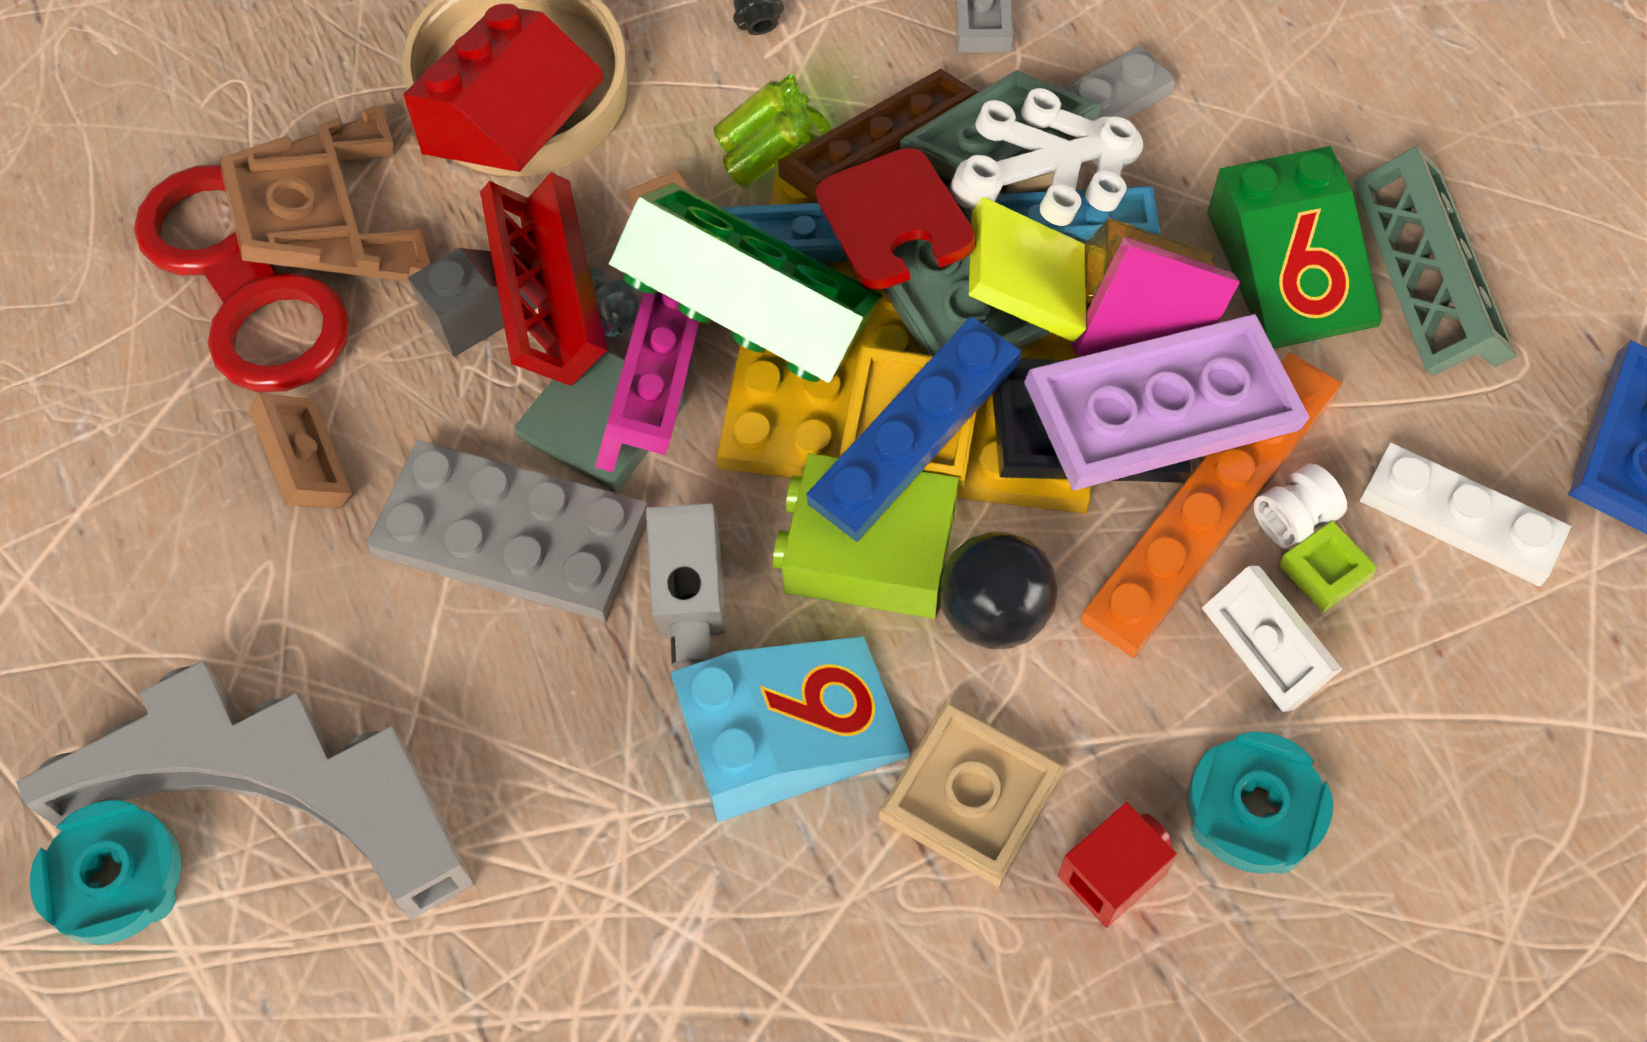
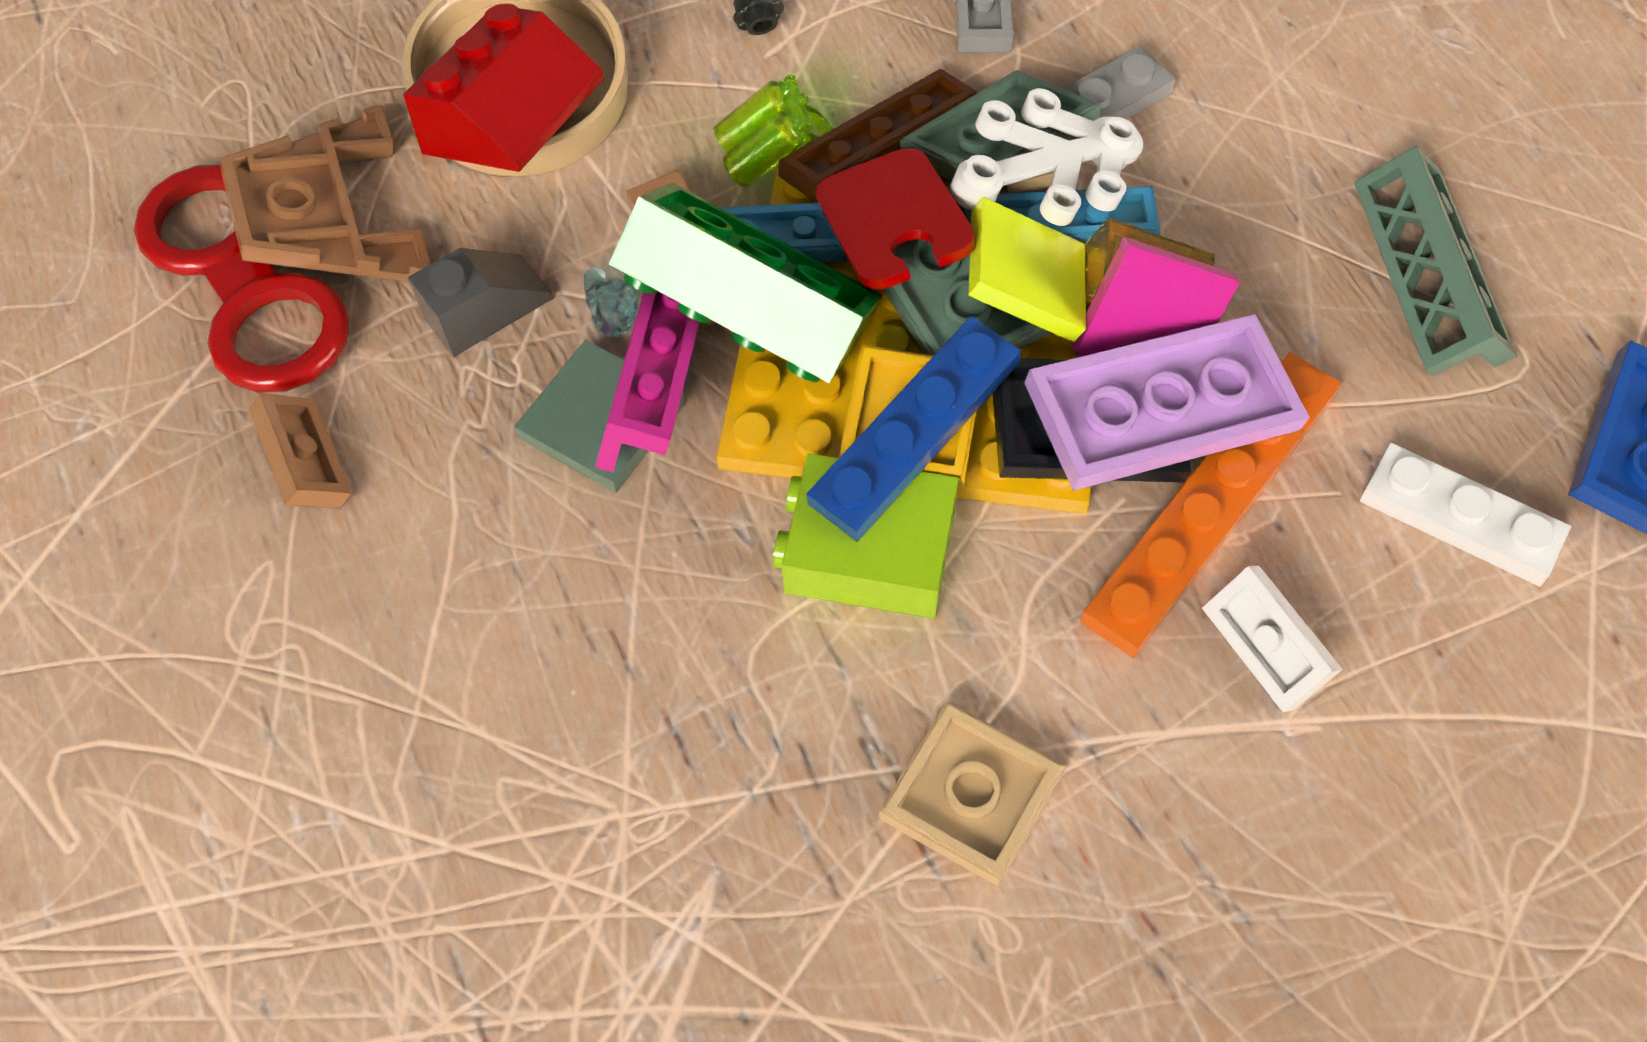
light grey arch [16,661,474,920] -> none
teal plate [30,800,182,945] -> none
light grey plate [366,440,648,622] -> none
red fence [480,172,607,386] -> none
light grey torso [646,503,726,669] -> none
medium azure slope [670,636,910,823] -> none
black piece [940,532,1058,649] -> none
red brick [1058,802,1178,929] -> none
teal plate [1187,732,1333,874] -> none
green slope [1207,146,1382,349] -> none
white wheel [1254,463,1347,550] -> none
lime plate [1279,521,1378,613] -> none

